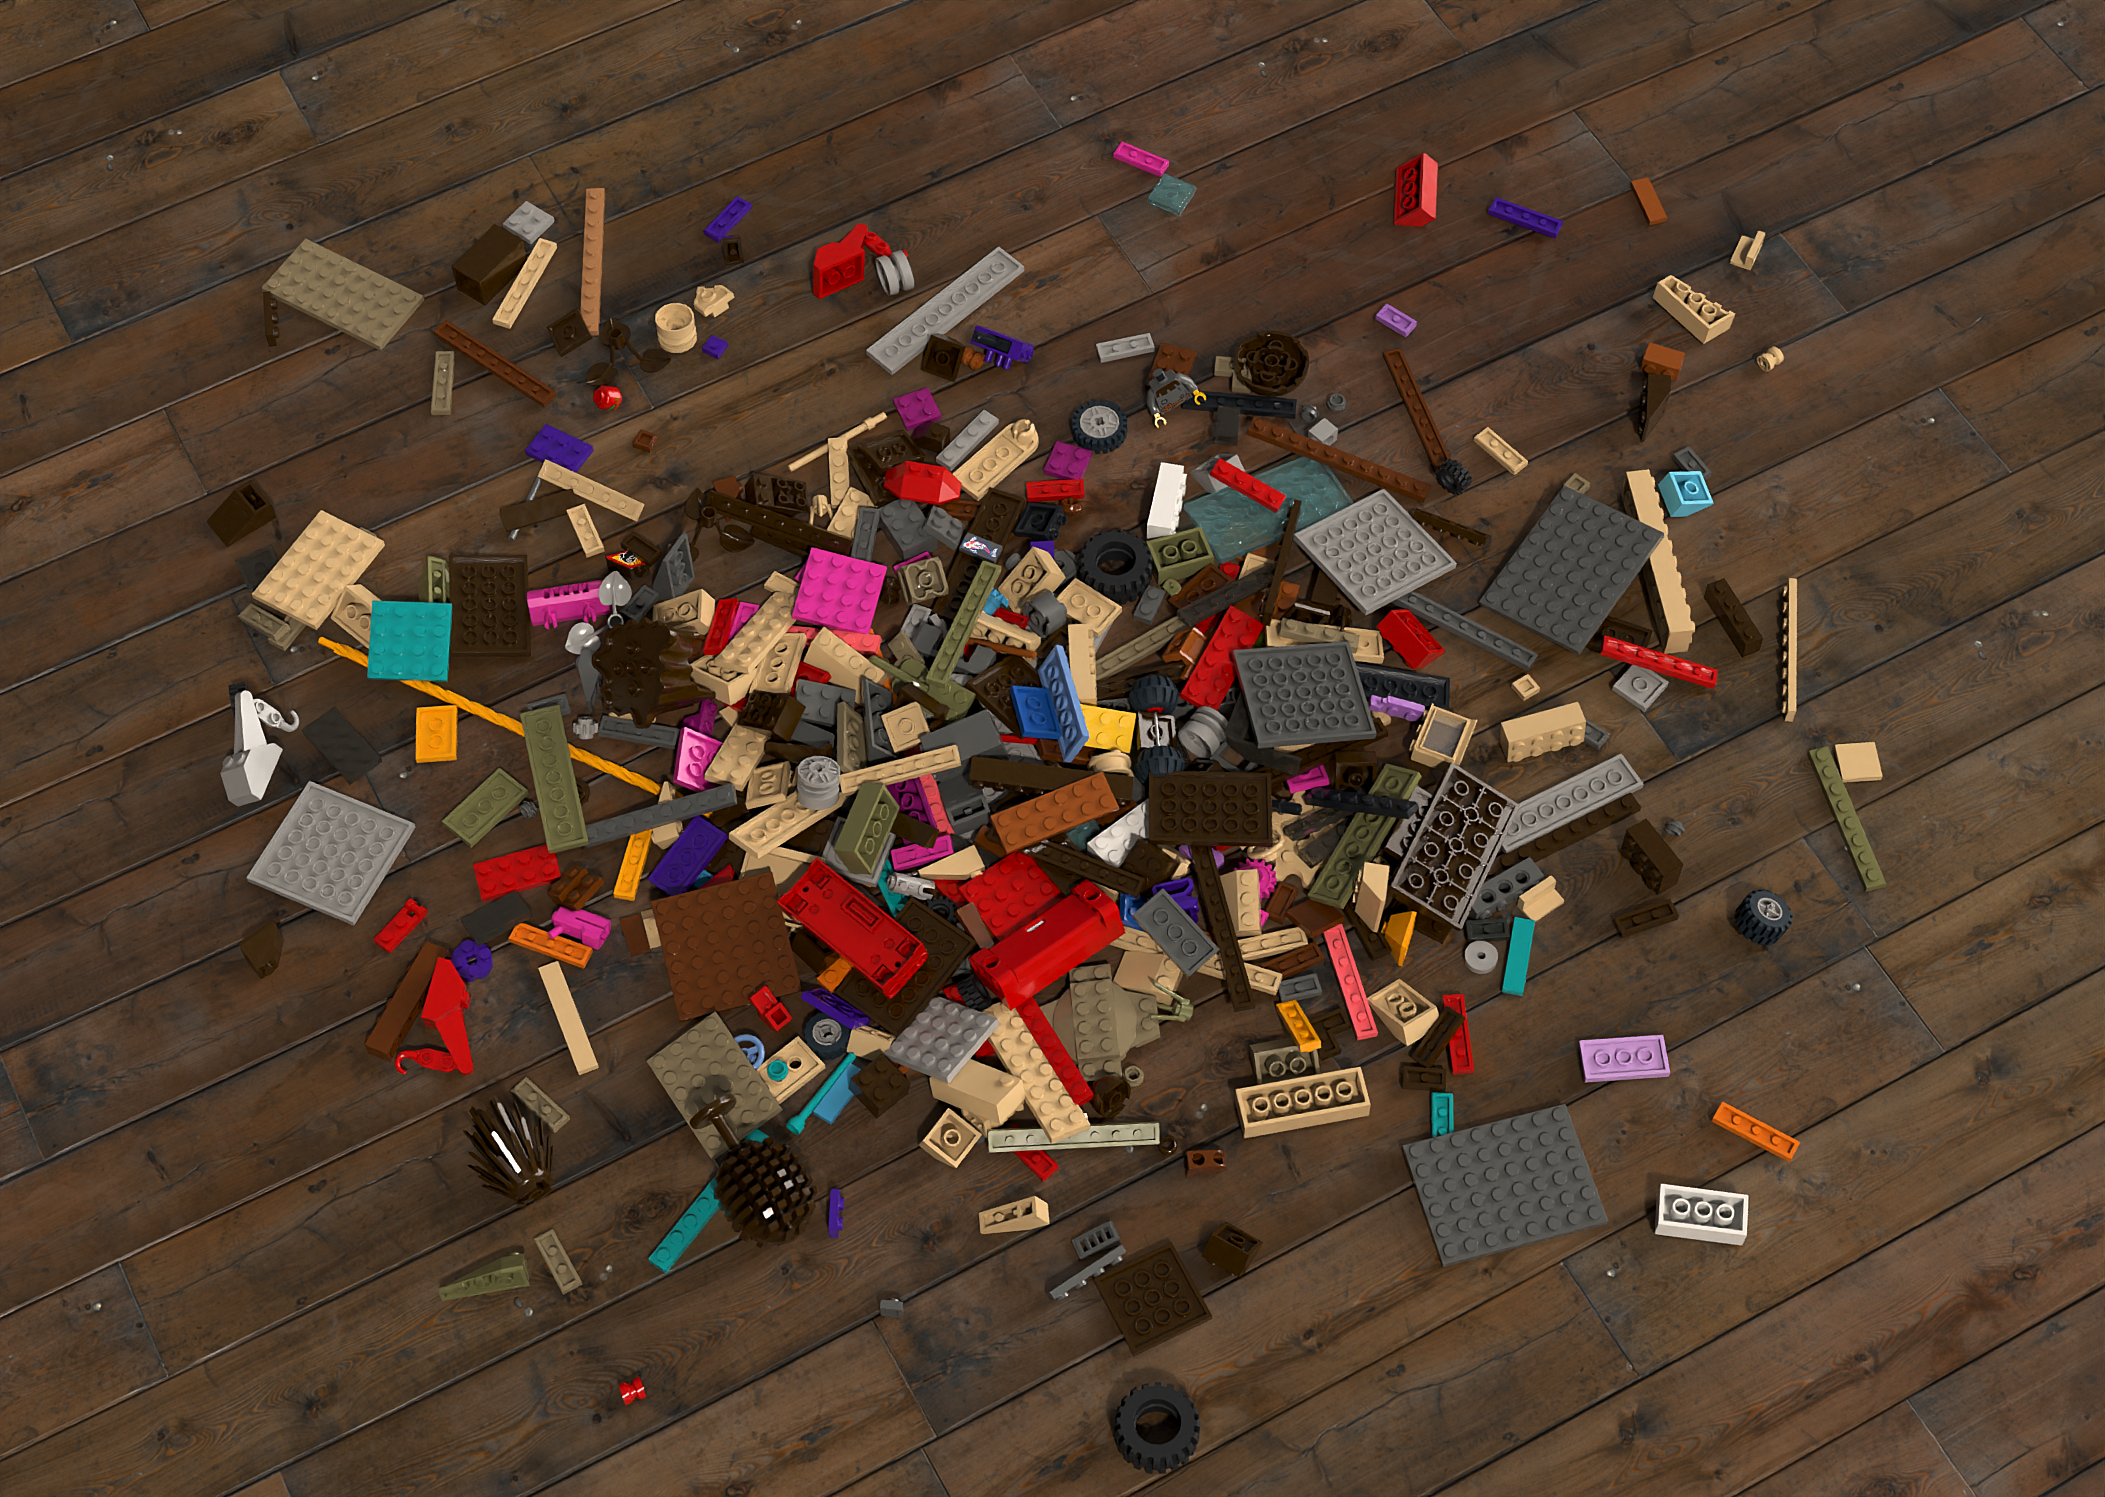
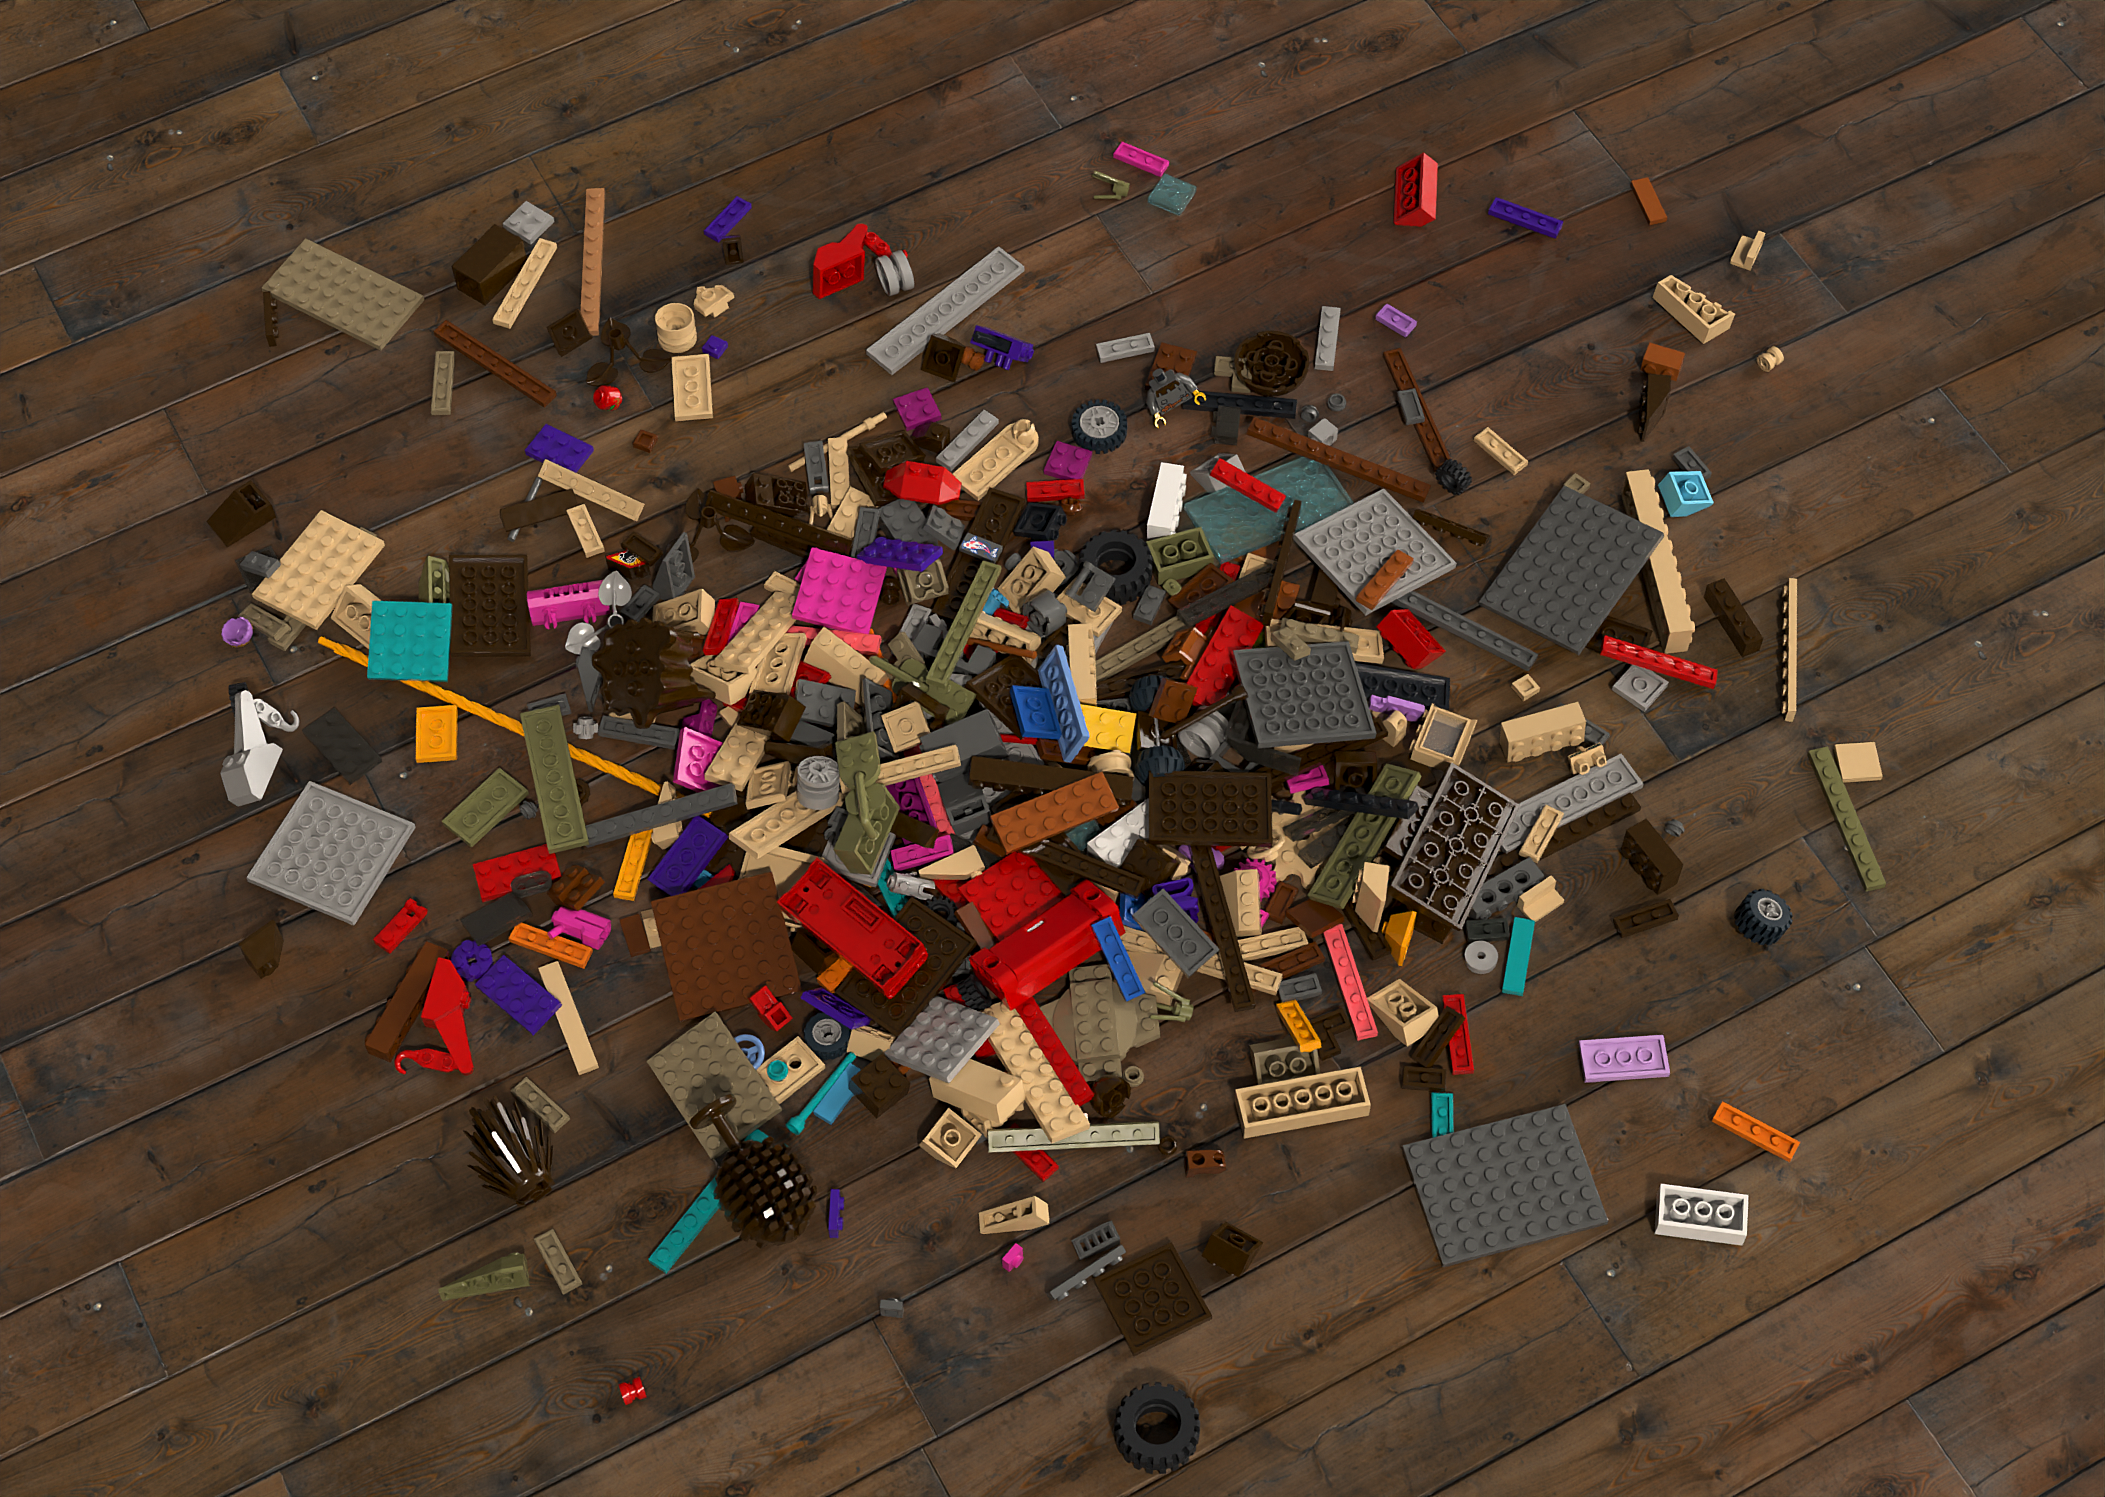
none -> medium lavender hair [221,617,253,647]
none -> dark grey plate [240,551,281,578]
none -> dark purple plate [475,955,562,1035]
none -> clear smoke plate [511,871,553,898]
none -> tan plate [672,354,713,421]
none -> dark grey plate [804,441,829,494]
none -> dark grey plate [824,806,849,843]
none -> olive plate [835,731,886,841]
none -> dark purple plate [857,537,943,572]
none -> dark pink plate [1002,1243,1023,1272]
none -> dark grey plate [1065,561,1116,612]
none -> blue plate [1091,916,1145,1002]
none -> olive plant [1092,171,1130,200]
none -> reddish brown plate [1149,677,1198,724]
none -> dark brown piece [1161,683,1249,740]
none -> dark tan plate [1271,627,1311,661]
none -> light grey plate [1315,306,1341,371]
none -> dark orange plate [1356,549,1414,610]
none -> tan leg [1383,710,1407,747]
none -> dark grey tile [1396,389,1425,425]
none -> tan tile [1519,805,1564,863]
none -> tan hips [1568,743,1607,775]

